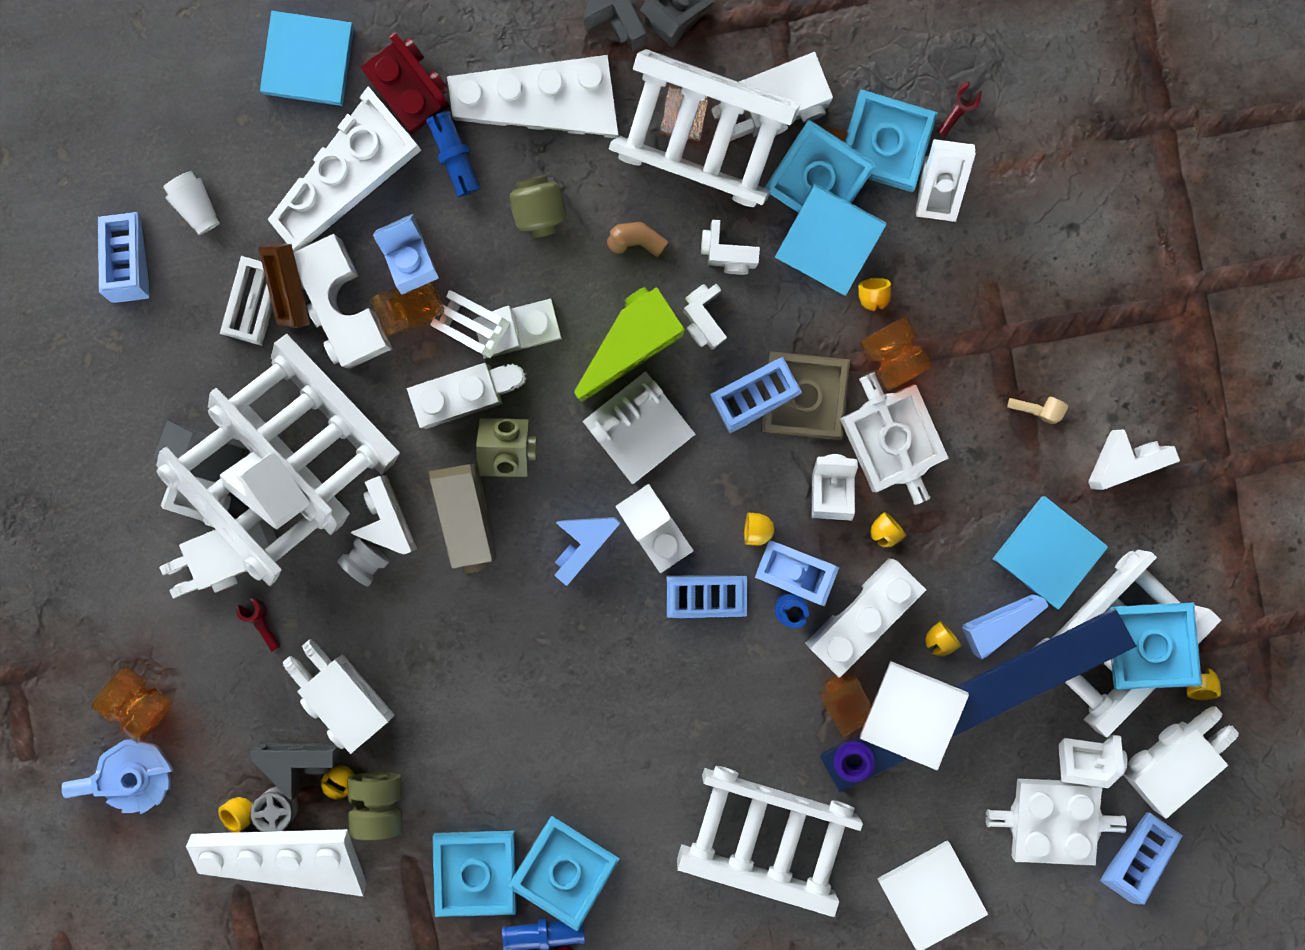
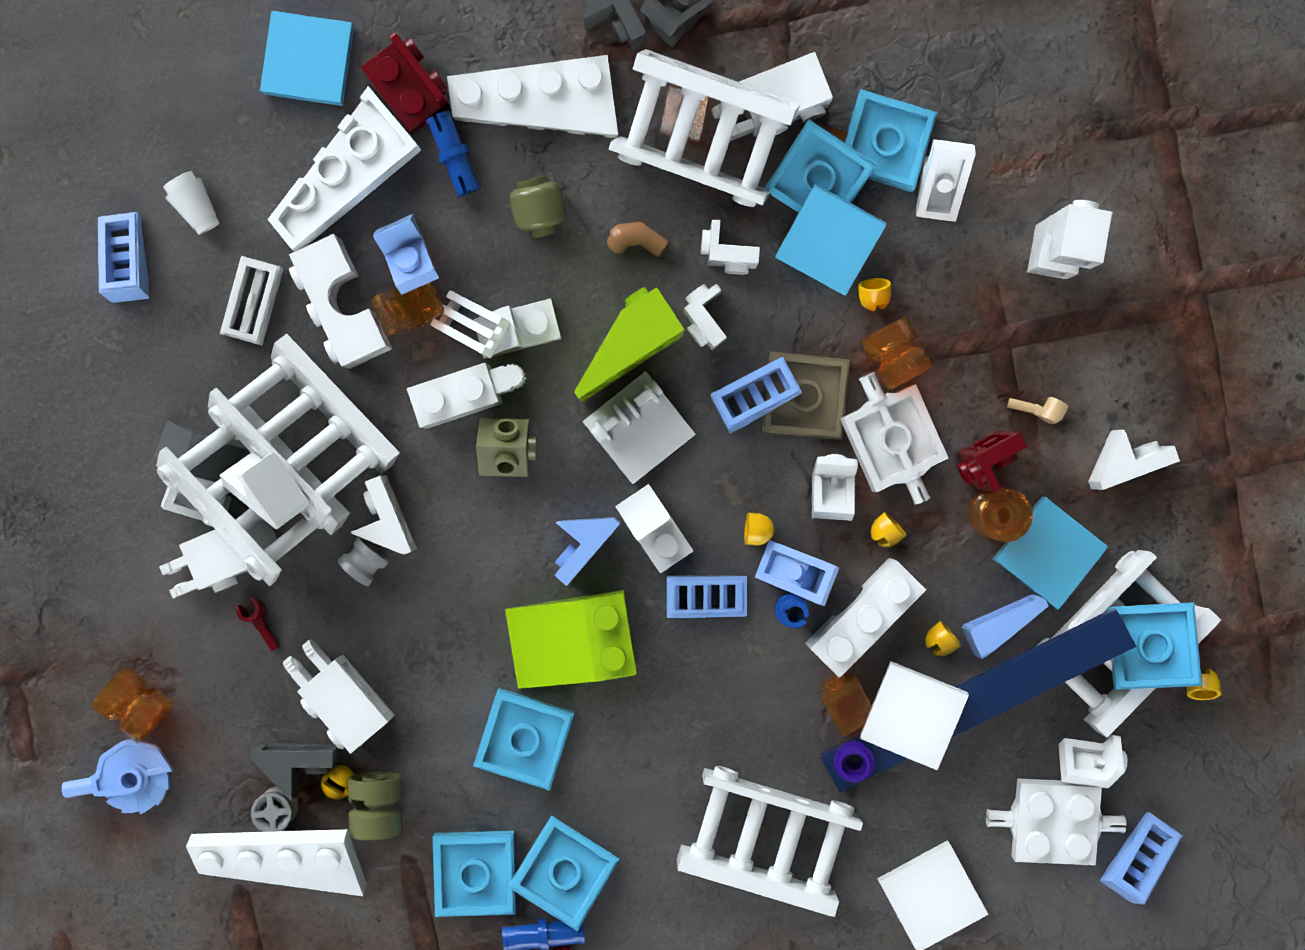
yellow hinge [218,797,253,833] -> none
reddish brown tile [259,243,310,328] -> none
dark tan slope [428,464,496,574] -> none
dark red hand [937,82,982,138] -> none
white hinge [1123,706,1239,819] -> none
none -> medium azure tile [473,688,575,791]
none -> lime slope [505,590,637,689]
none -> dark red bracket [956,430,1027,493]
none -> clear orange wheel [967,488,1033,542]
none -> white arch [1027,200,1112,279]

